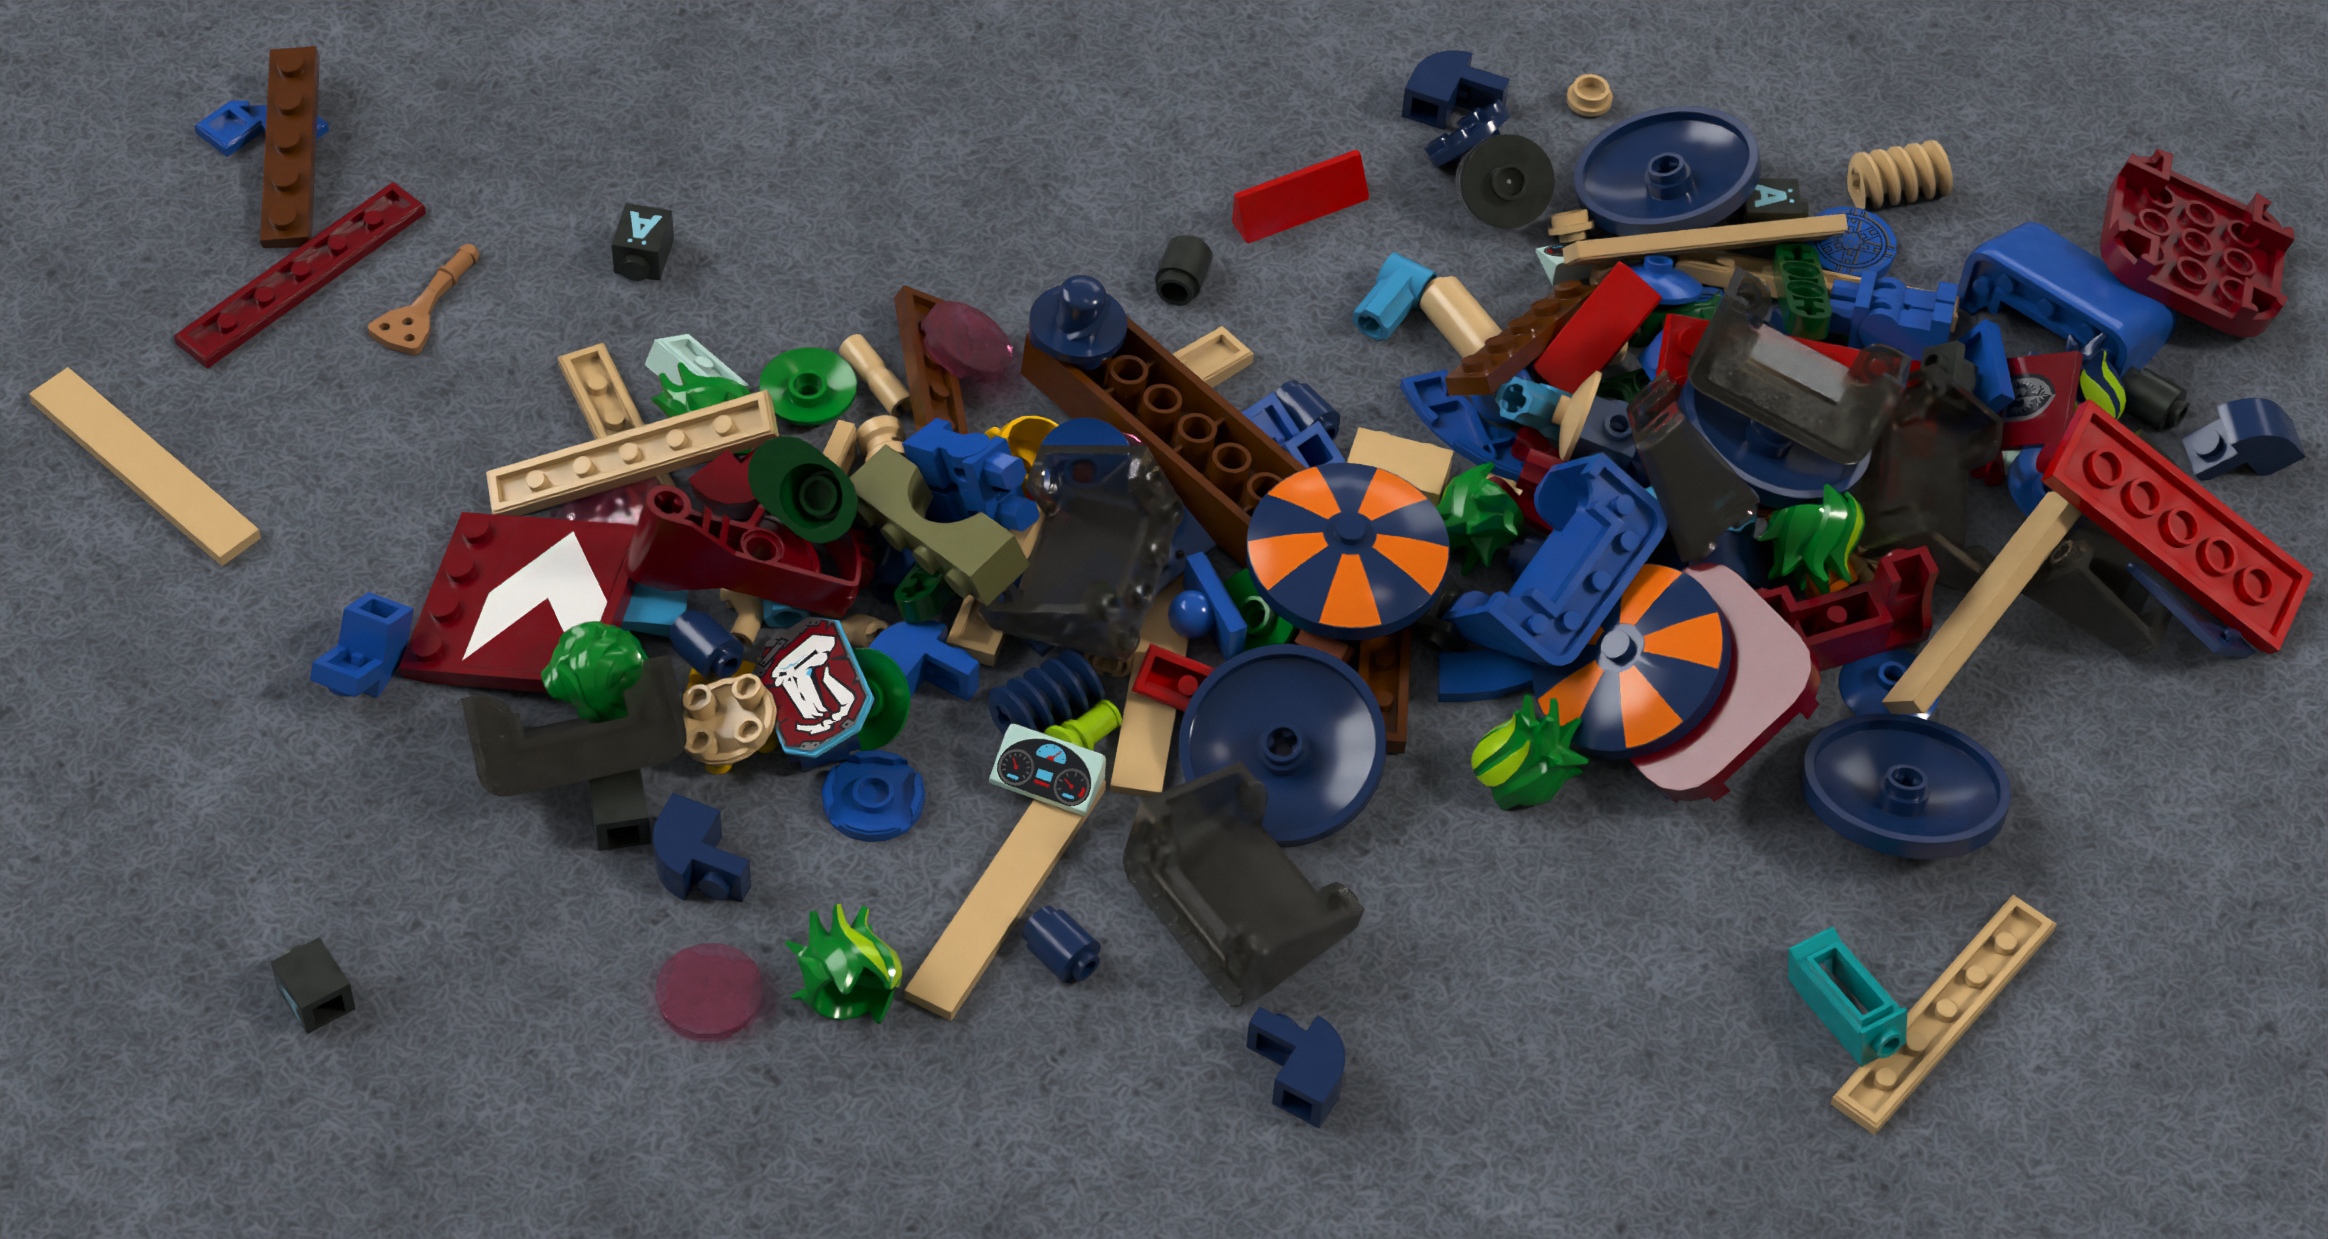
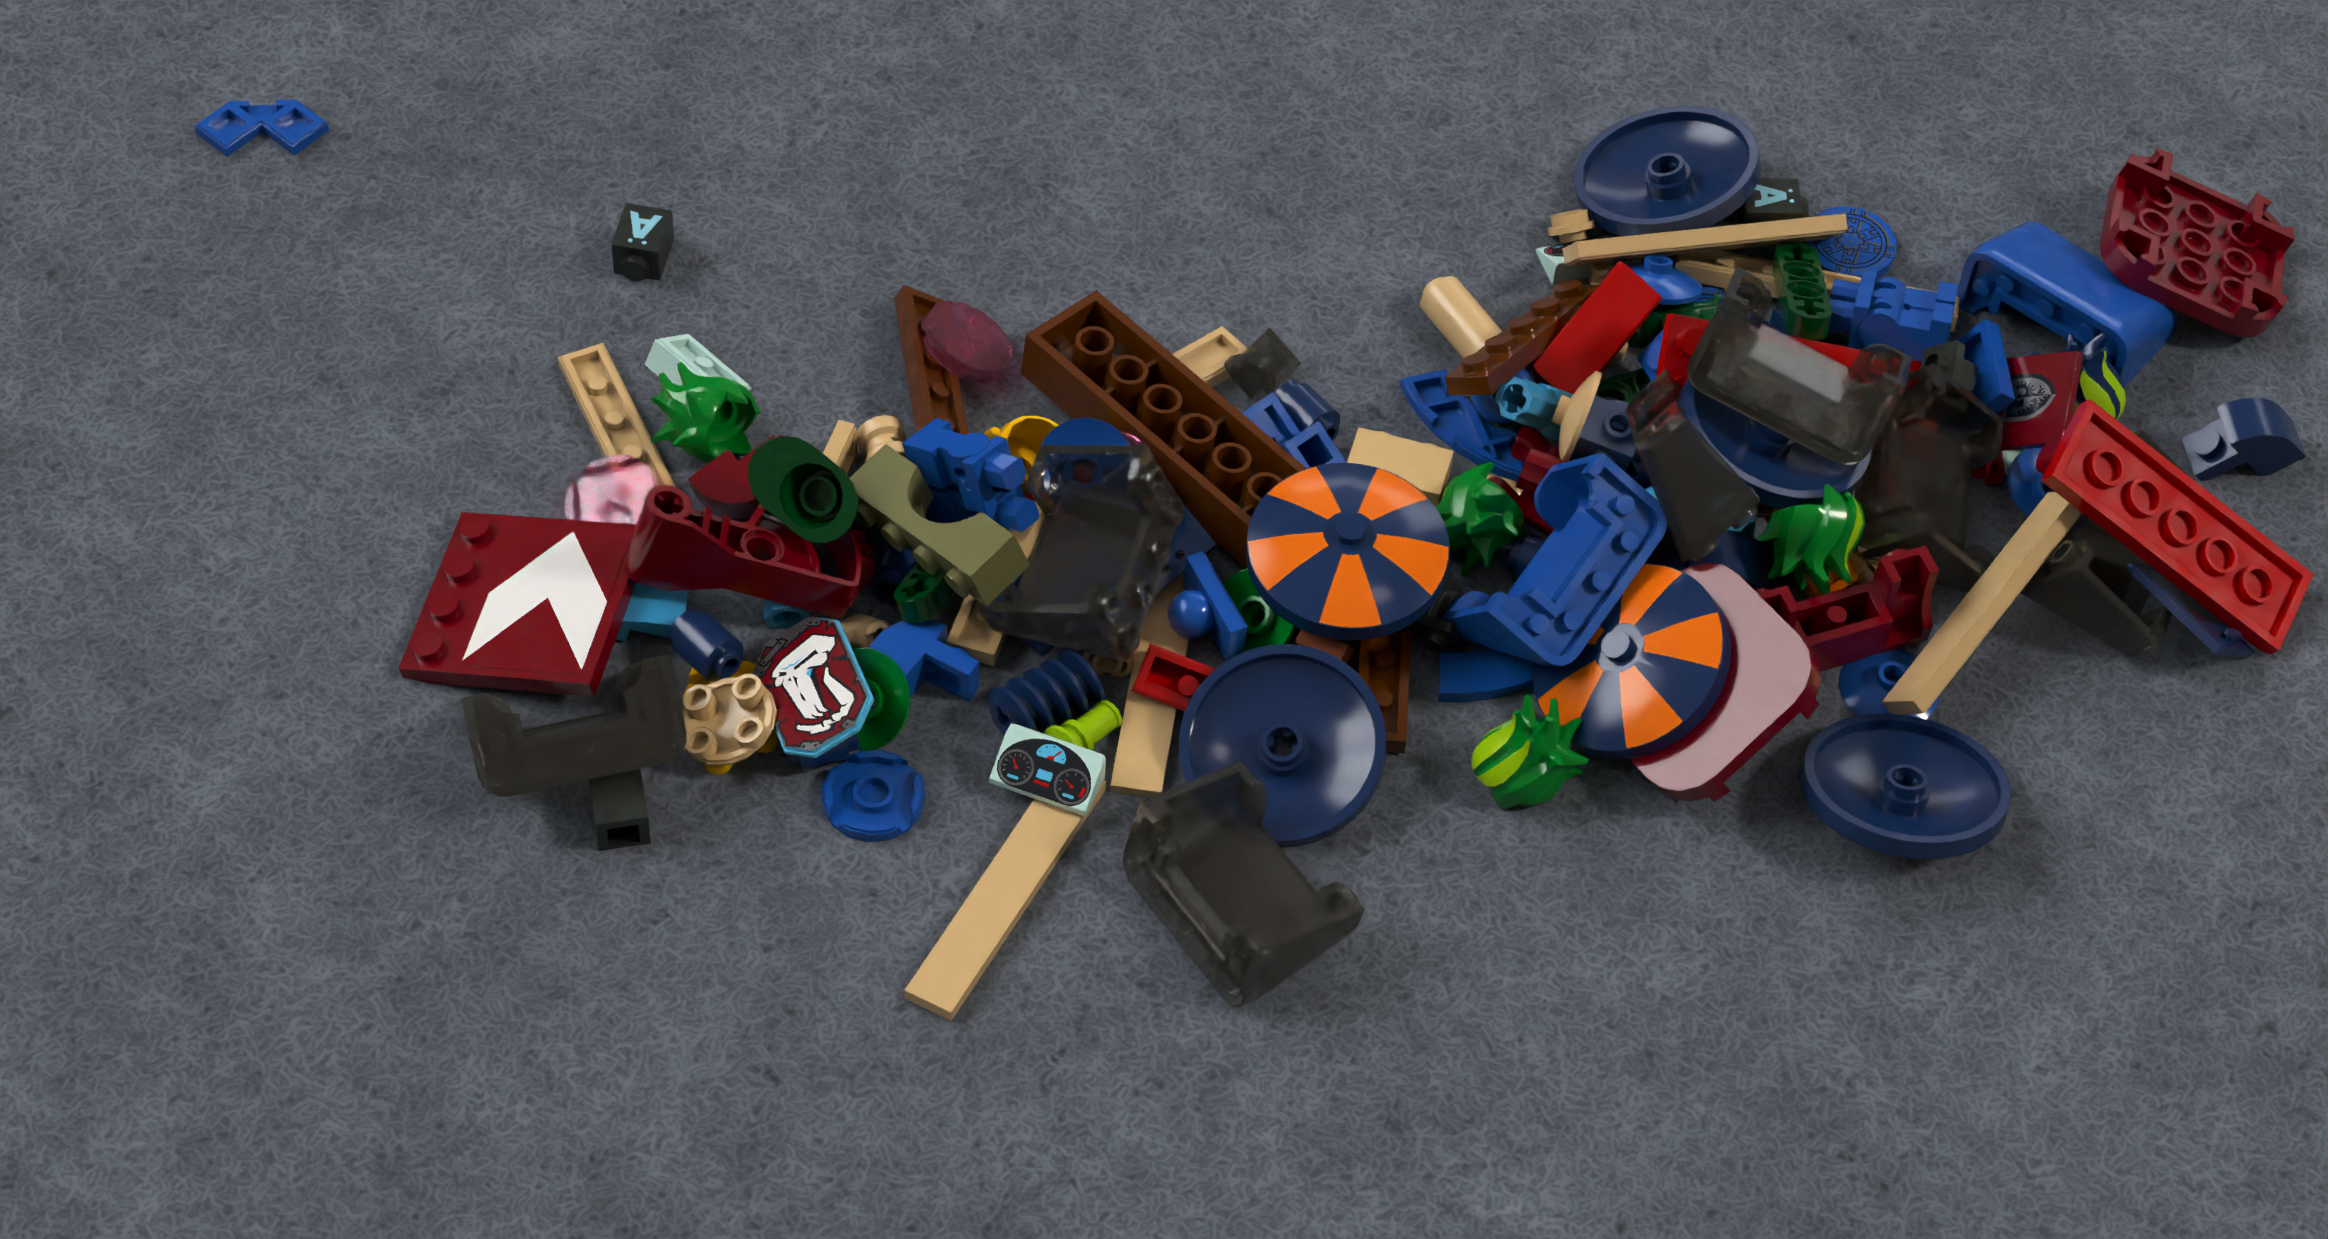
tan tile [29,367,261,566] -> none
dark red tile [174,182,426,369] -> none
reddish brown plate [260,46,320,248] -> none
pearl dark grey brick [271,937,356,1034] -> none
blue brick [310,592,414,698] -> none
medium nougat piece [368,244,479,355] -> none
tan tile [486,390,779,516] -> none
green hair [541,621,652,725] -> none
dark blue brick [653,793,751,902] -> none
clear pink tile [656,943,763,1042] -> none
tan arm [719,588,764,647] -> none
green dish [759,347,857,426] -> none
green hair [785,904,902,1025] -> none
tan piece [839,334,912,417] -> none
dark blue brick [1022,905,1101,983] -> none
dark blue plate [1029,275,1127,370] -> none
pearl dark grey brick [1155,235,1213,306] -> none
red slope [1232,149,1369,244] -> none
dark blue brick [1246,1006,1345,1128] -> none
dark azure piece [1352,252,1438,341] -> none
dark blue brick [1401,50,1510,130] -> none
dark blue plate [1424,100,1511,167] -> none
pearl dark grey piece [1455,134,1555,229] -> none
tan plate [1567,74,1613,117] -> none
teal window [1788,926,1908,1067] -> none
tan tile [1831,895,2057,1135] -> none
tan piece [1847,140,1953,209] -> none
pearl dark grey brick [2121,366,2190,432] -> none
none -> clear smoke tile [1224,328,1302,402]

